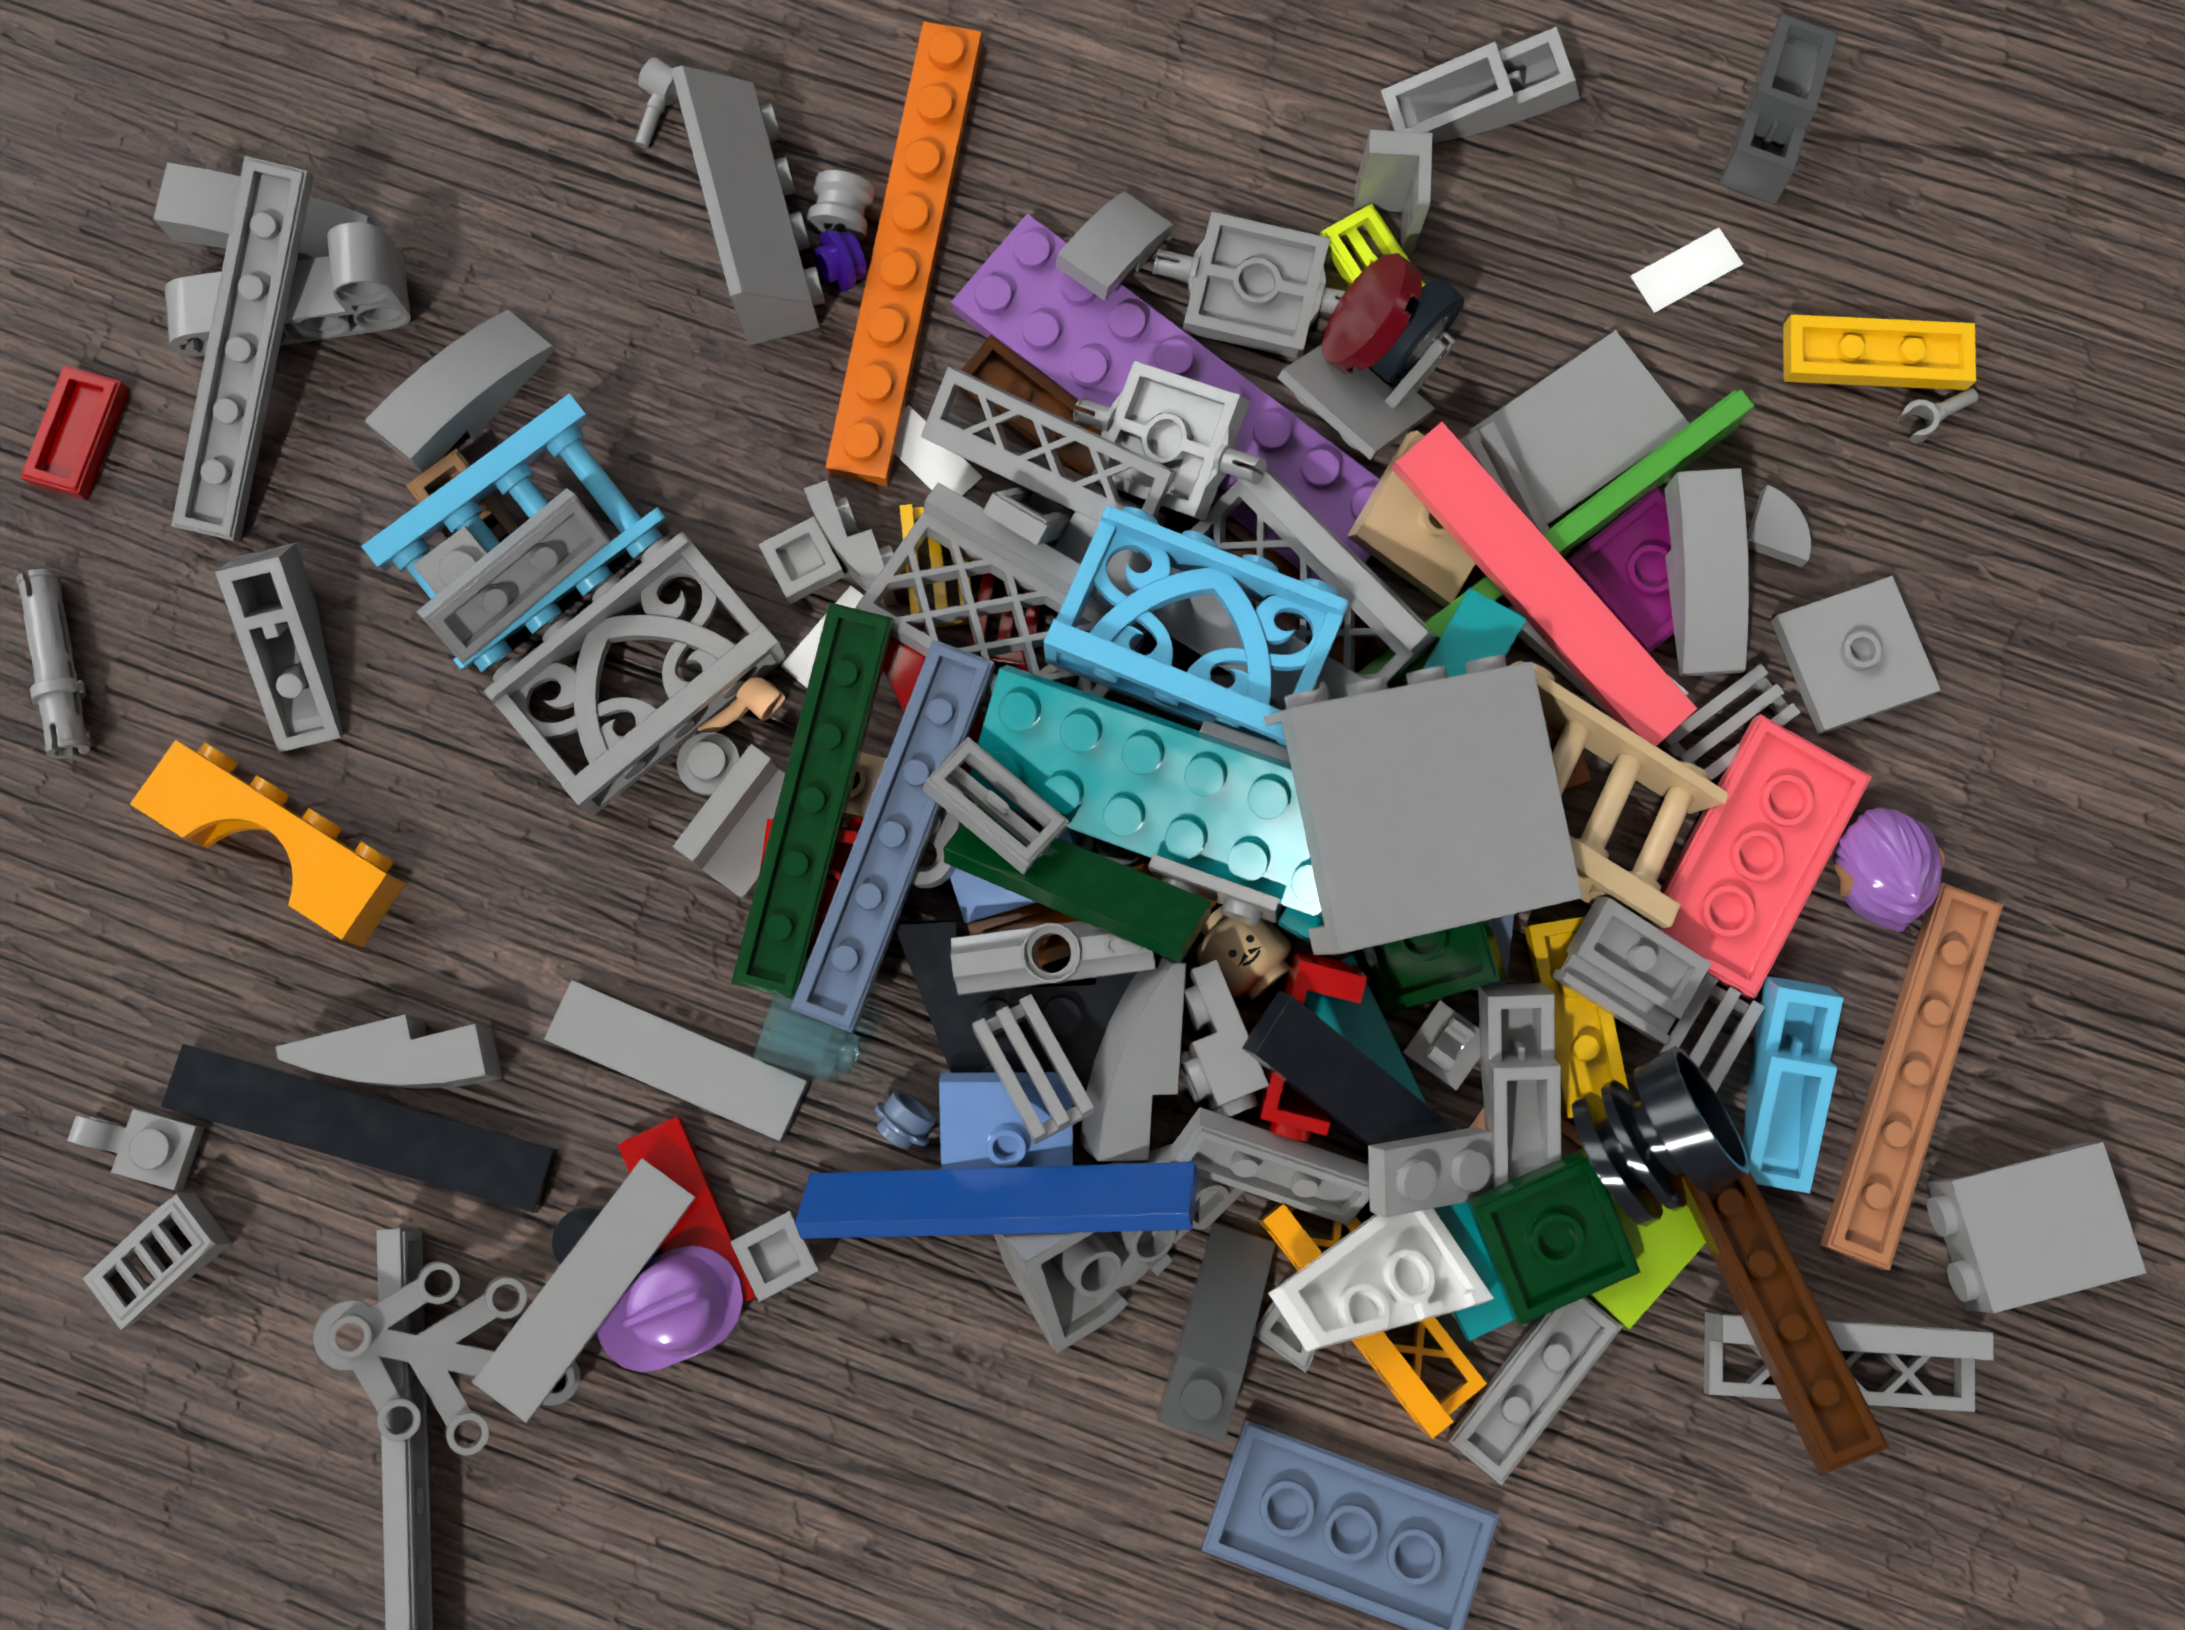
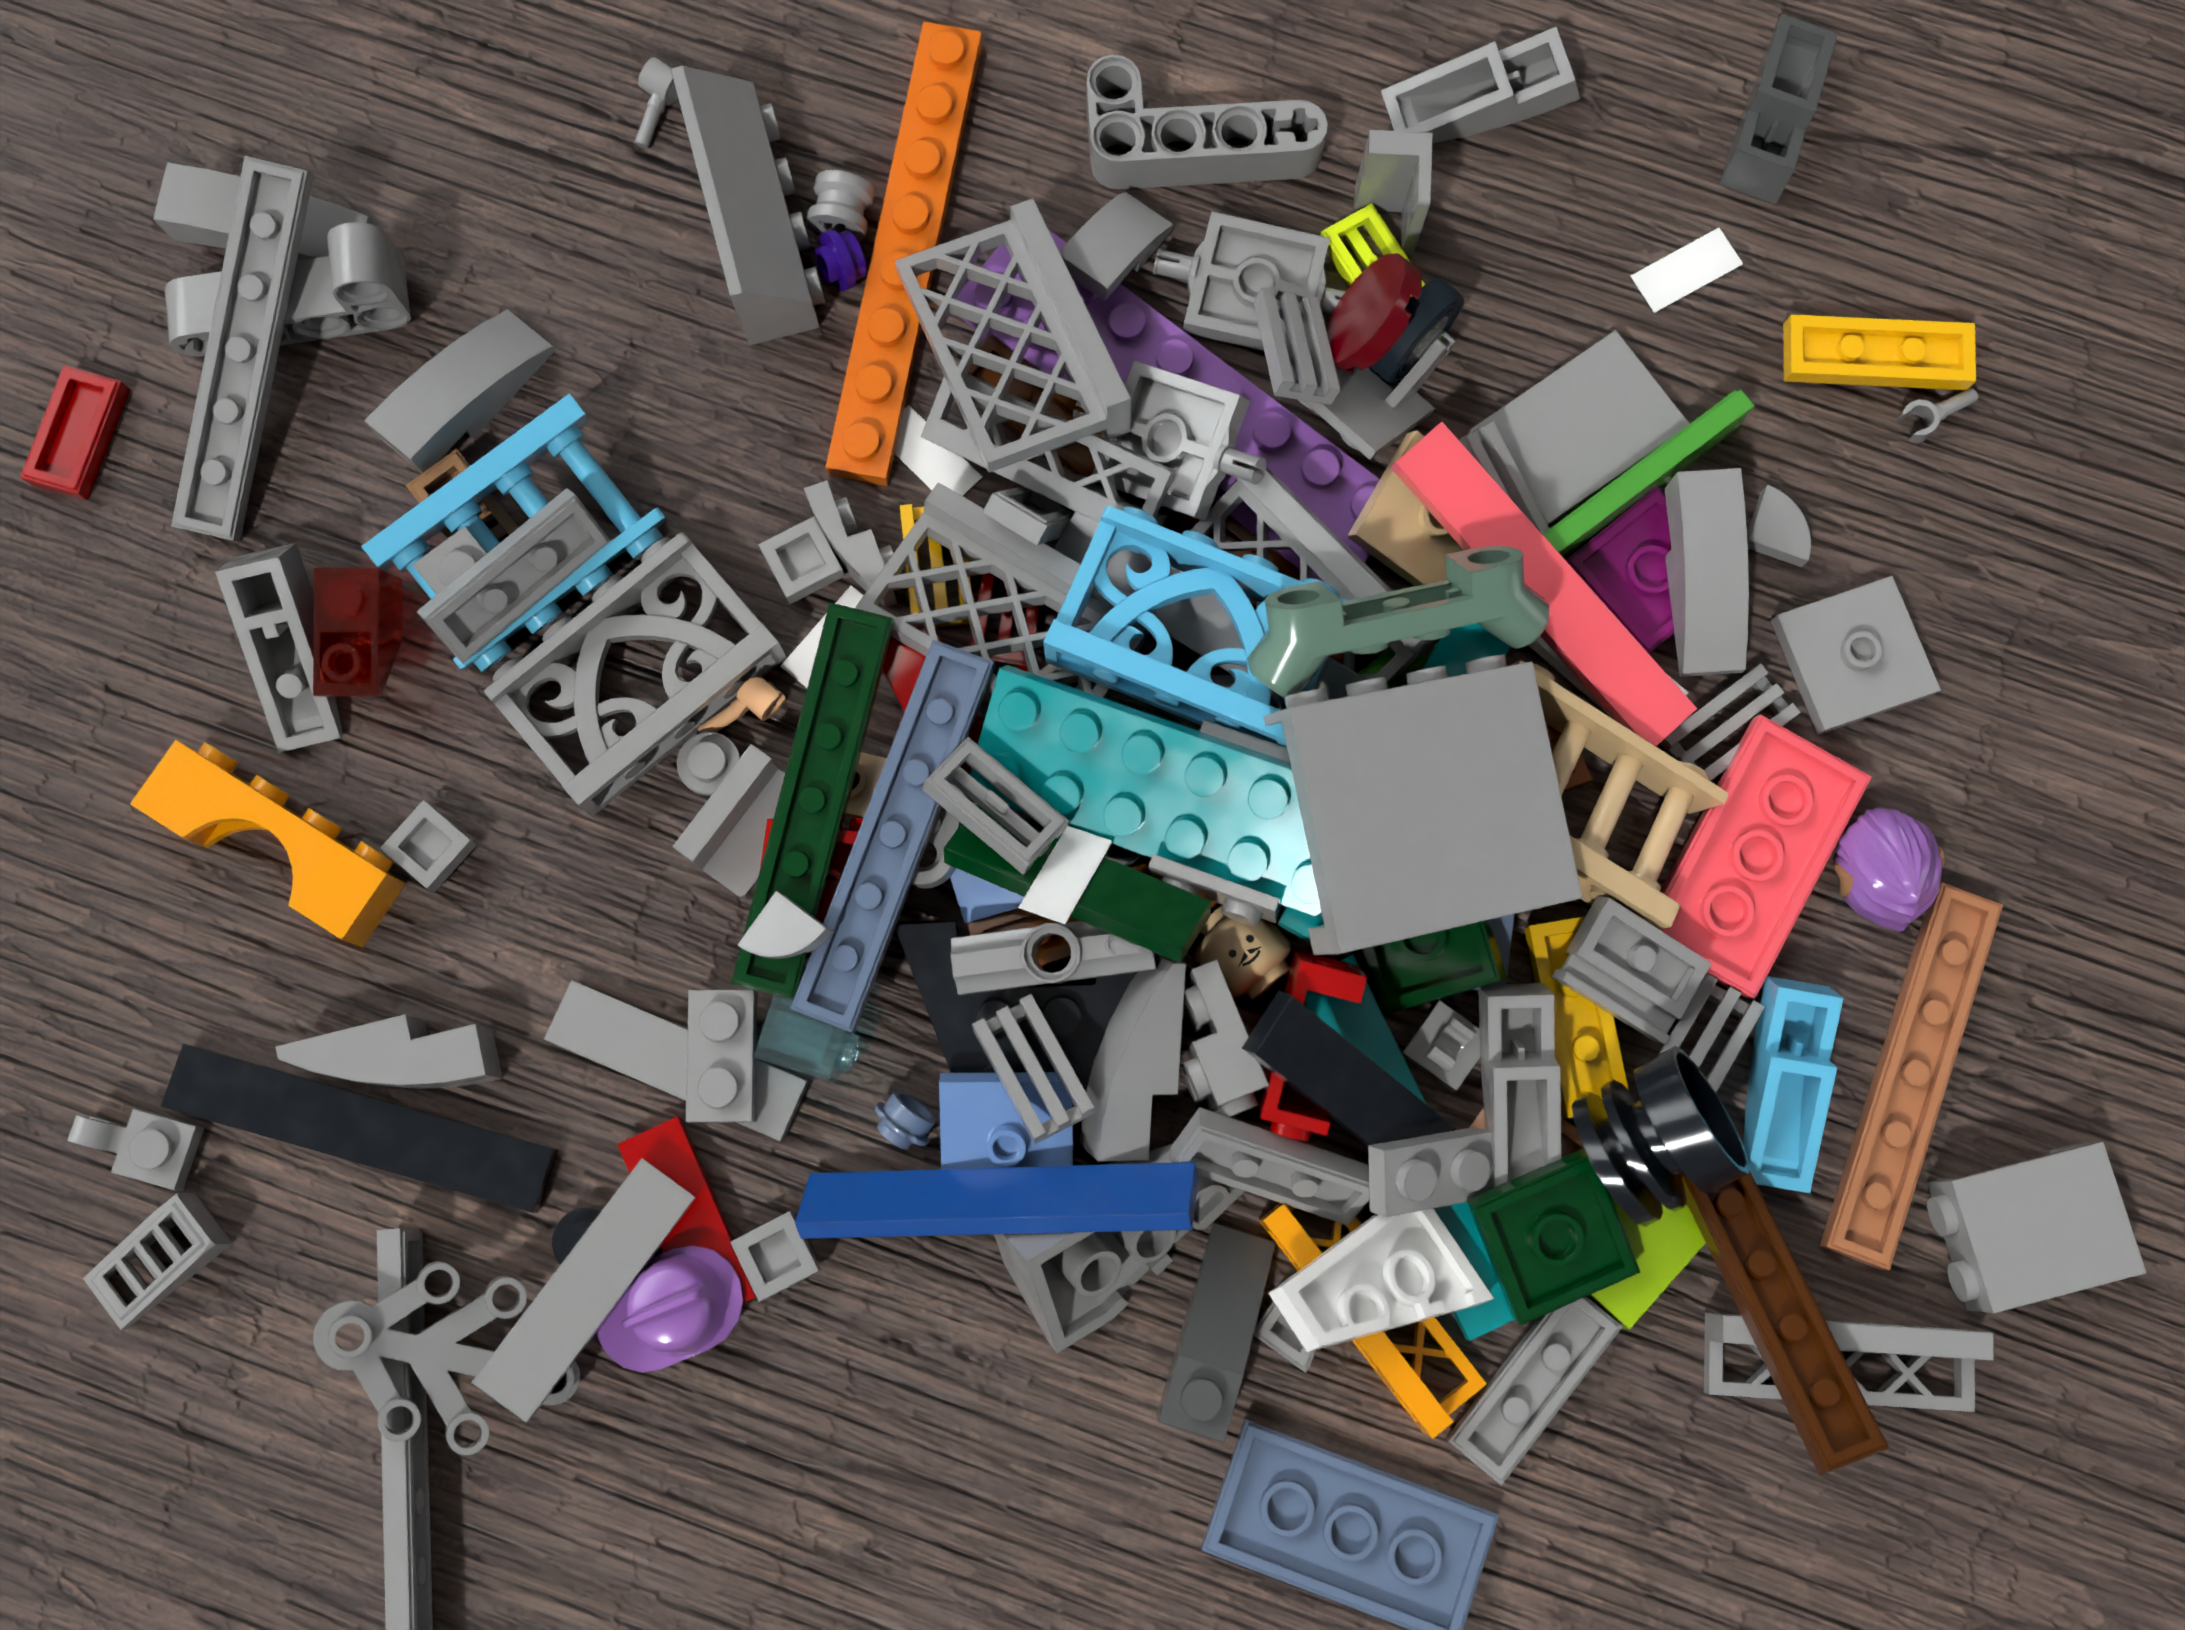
light grey pin [16,569,90,759] -> none
none -> clear red slope [313,568,402,697]
none -> light grey plate [380,800,477,893]
none -> light grey plate [685,990,758,1123]
none -> tile [738,891,834,959]
none -> light grey fence [895,198,1131,473]
none -> white sticker [1018,826,1113,924]
none -> light grey beam [1087,54,1328,189]
none -> sand green plate [1247,546,1549,698]
none -> light grey tile [1254,287,1341,405]

